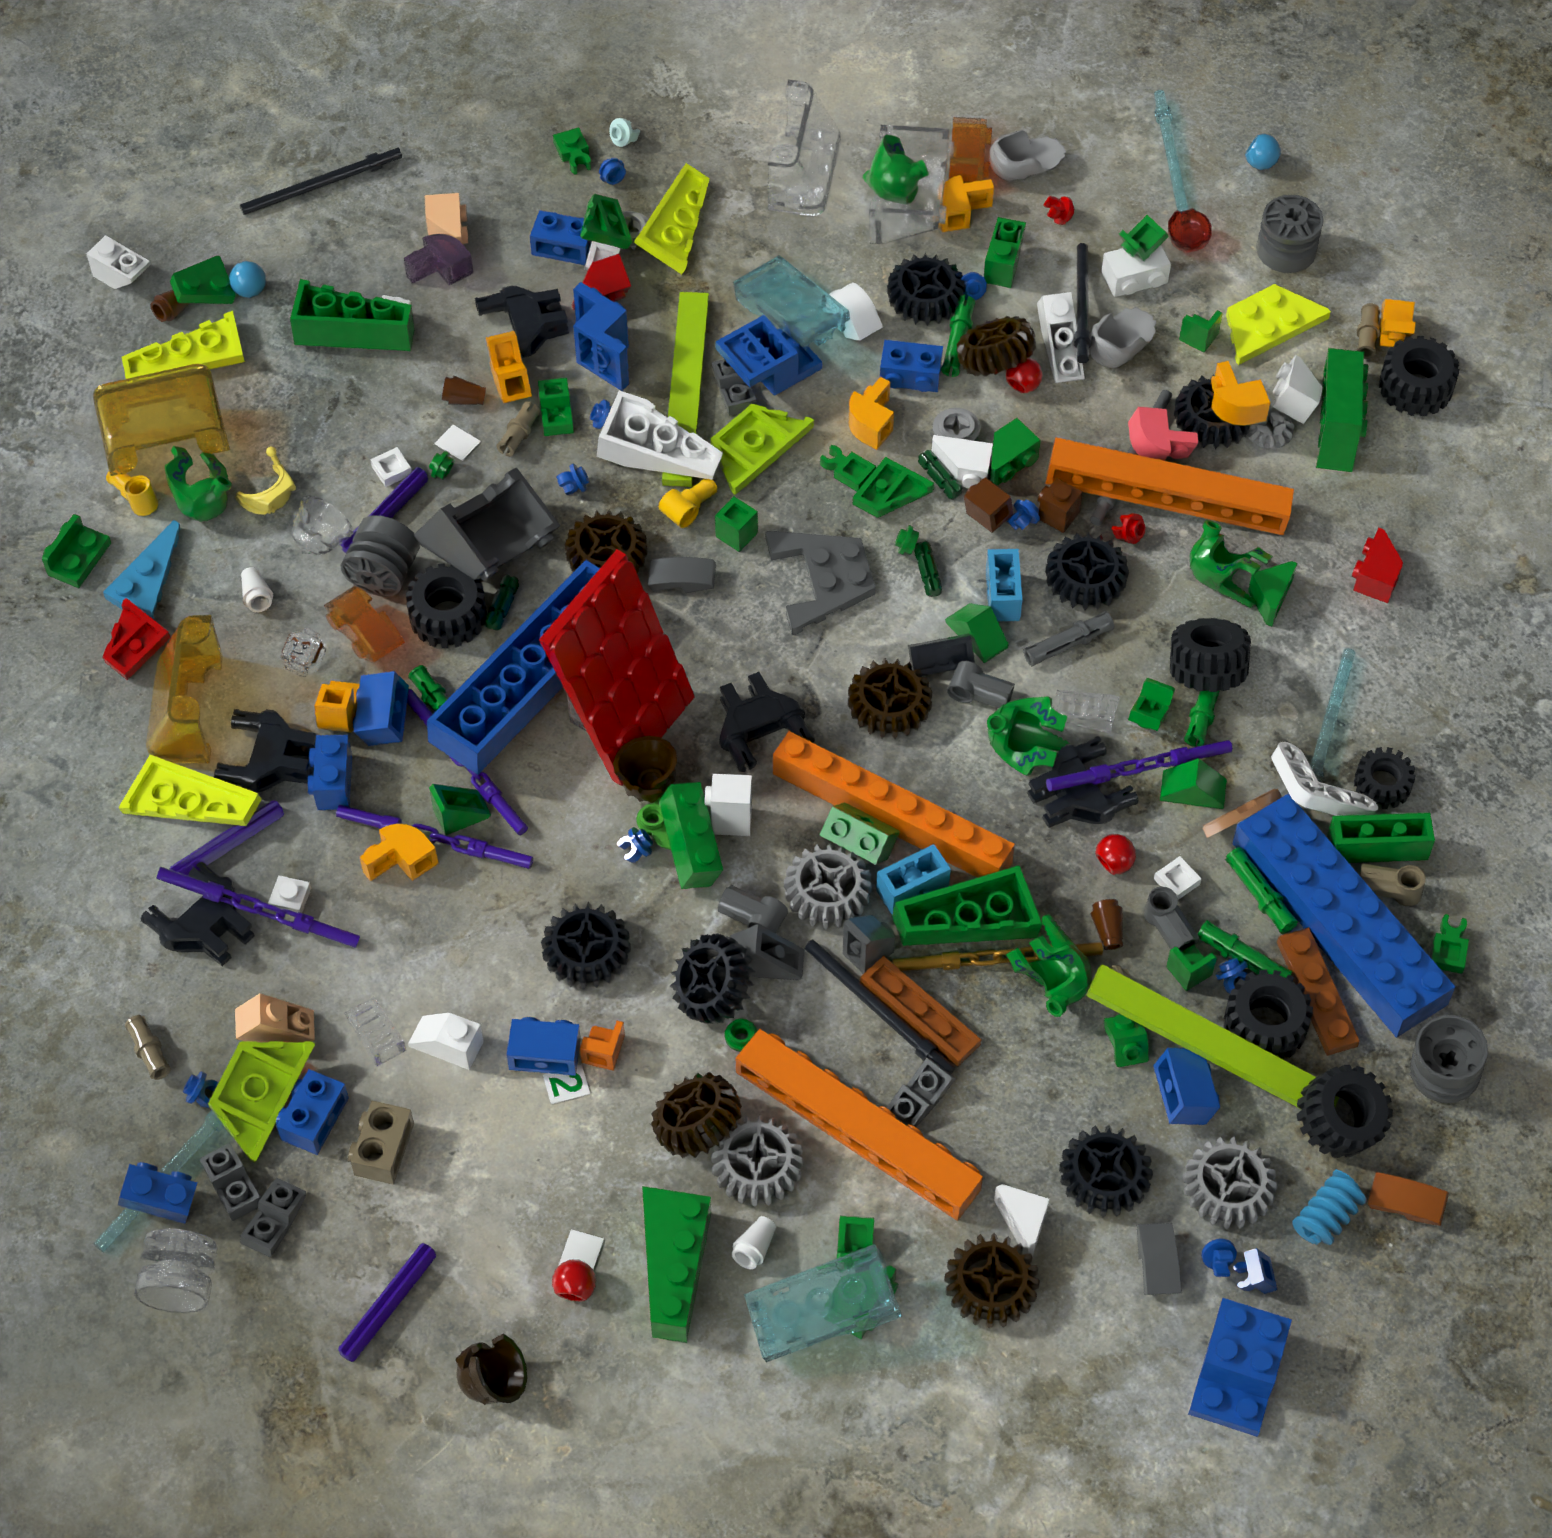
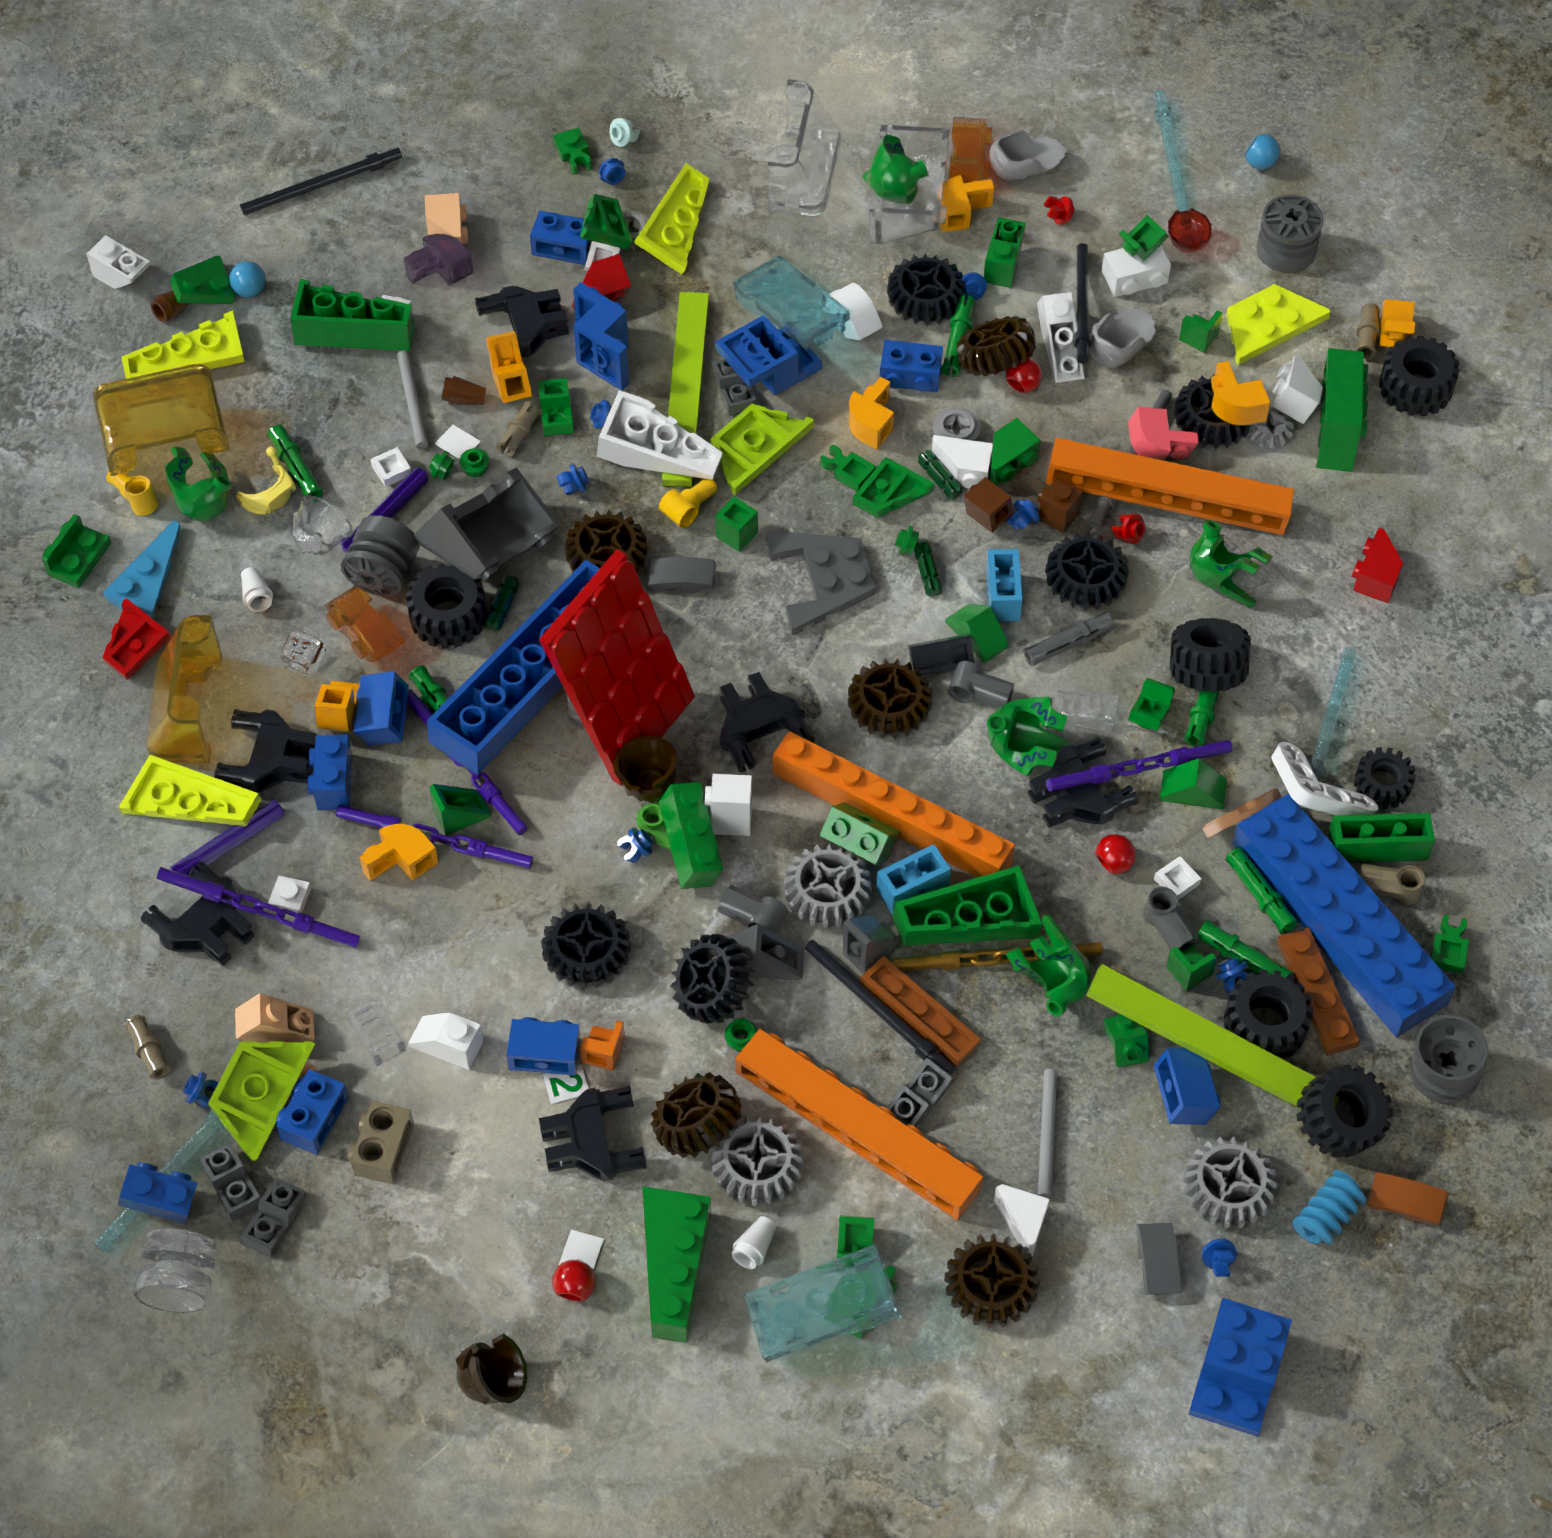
dark purple axle [338,1243,436,1362] -> none
black gear [1059,1125,1153,1218] -> none
reddish brown cone [1090,899,1123,950] -> none
blue tile [1233,1248,1278,1294] -> none
green slope [1248,561,1297,627] -> none
none -> green pin [267,424,323,502]
none -> light grey bar [397,350,428,449]
none -> green plate [459,448,490,477]
none -> black connector [539,1085,647,1181]
none -> light grey bar [1038,1069,1057,1199]

